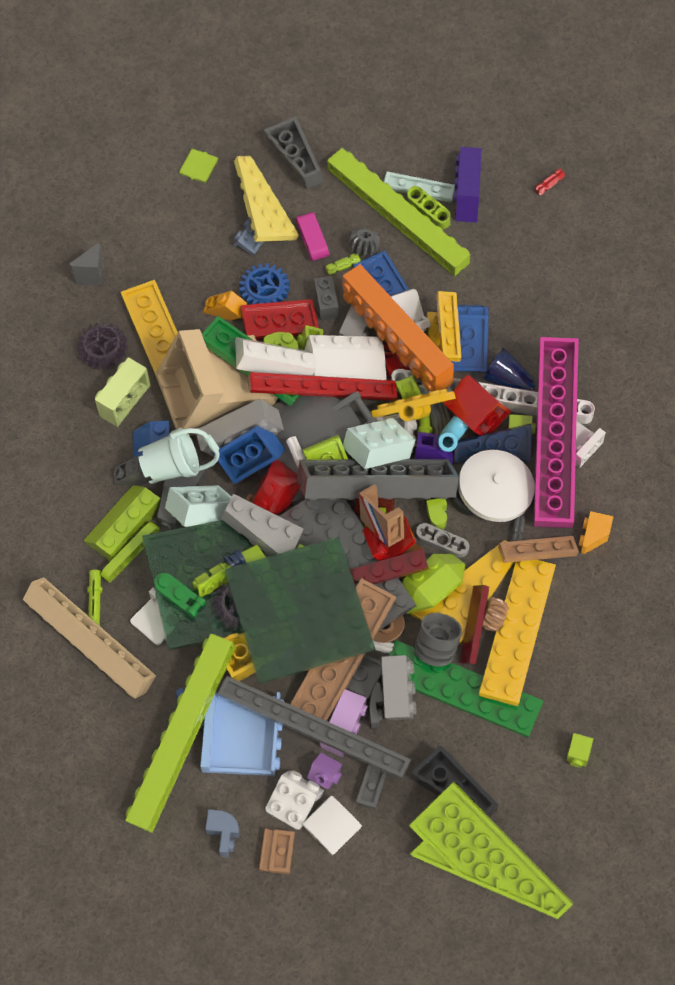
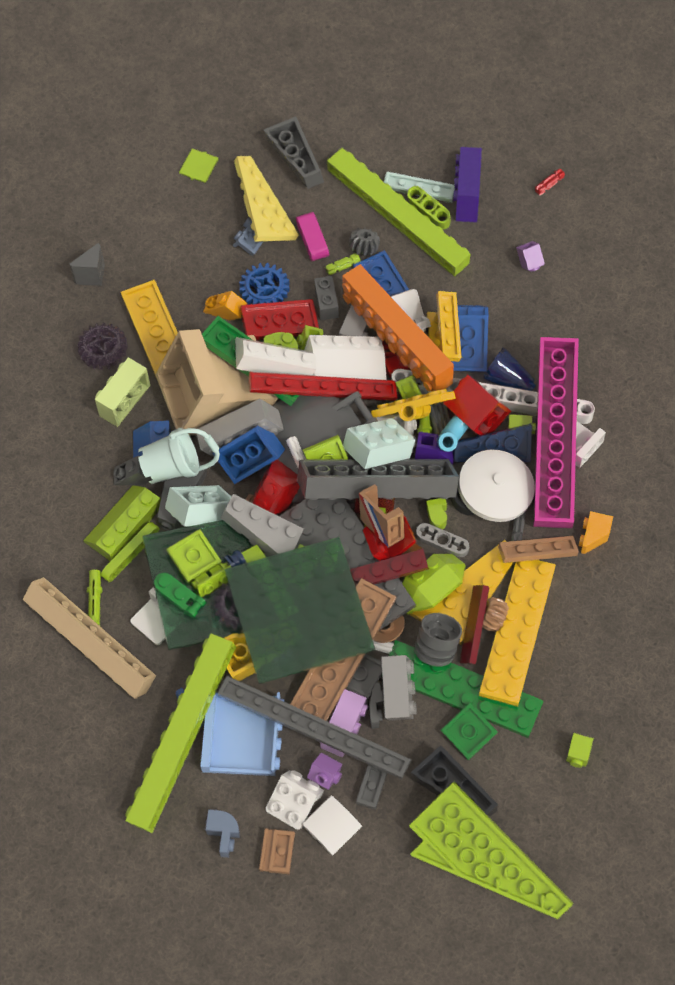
none -> lime plate [166,529,221,583]
none -> green tile [441,703,498,760]
none -> brick [516,241,545,271]

